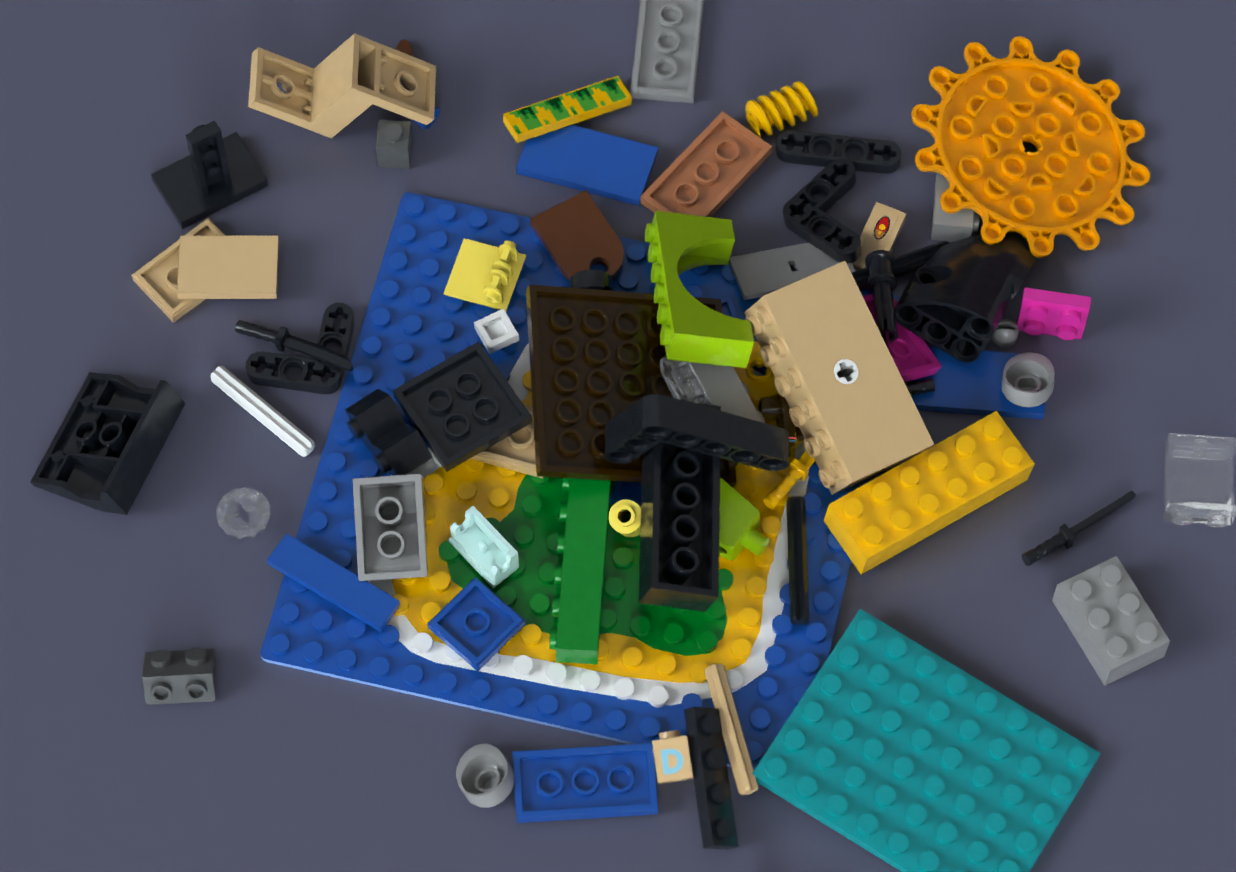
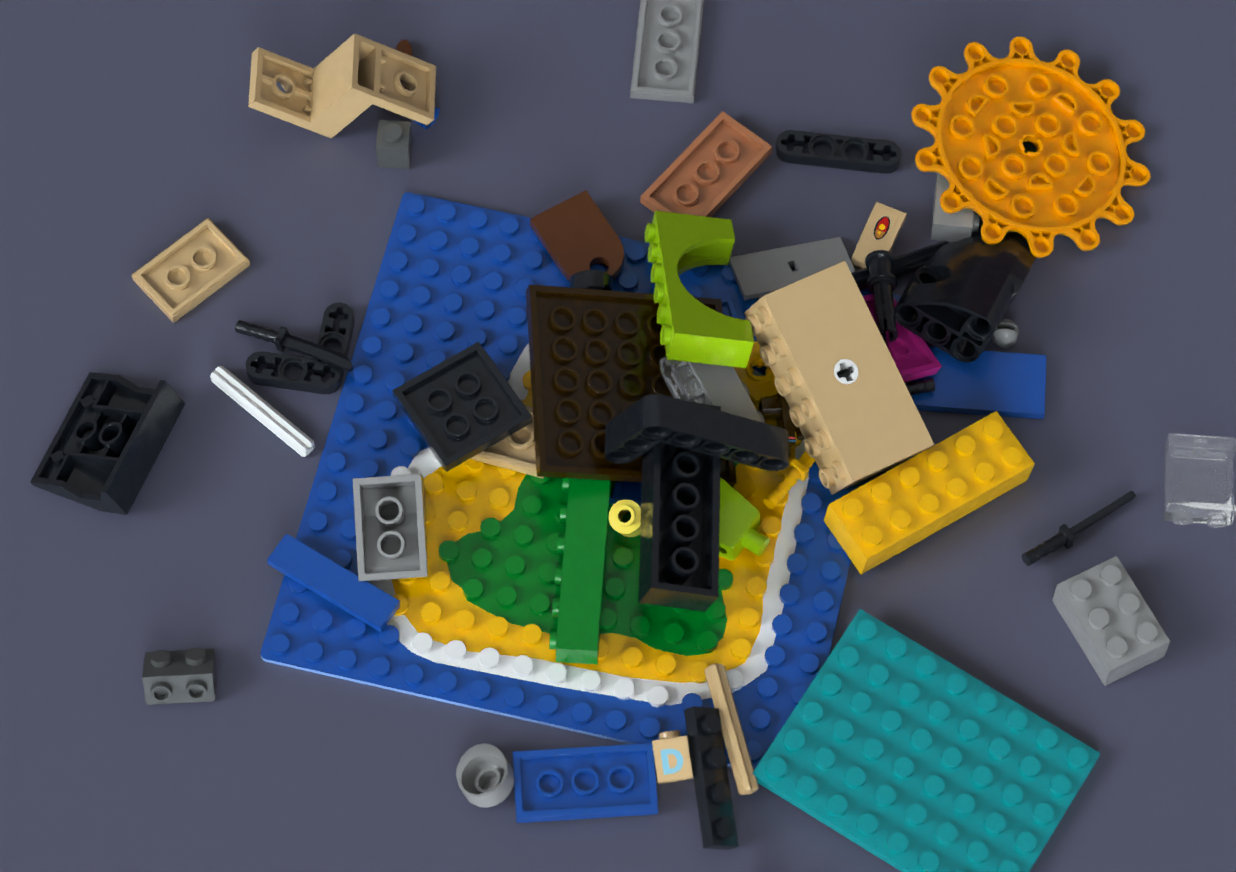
black piece [151,120,268,229] -> none
tan tile [177,235,279,299] -> none
clear gear [216,487,271,540] -> none
black brick [345,389,432,476] -> none
blue tile [427,577,526,672] -> none
light yellow hinge [443,238,526,312] -> none
light aqua hinge [448,506,519,588] -> none
white plate [474,309,519,354] -> none
tile [503,76,632,143] -> none
blue tile [516,125,658,206] -> none
yellow piece [745,81,818,138] -> none
black beam [783,159,862,264] -> none
black axle [786,496,810,625] -> none
light grey hat [1001,352,1055,407] -> none
dark pink plate [1017,287,1091,340] -> none

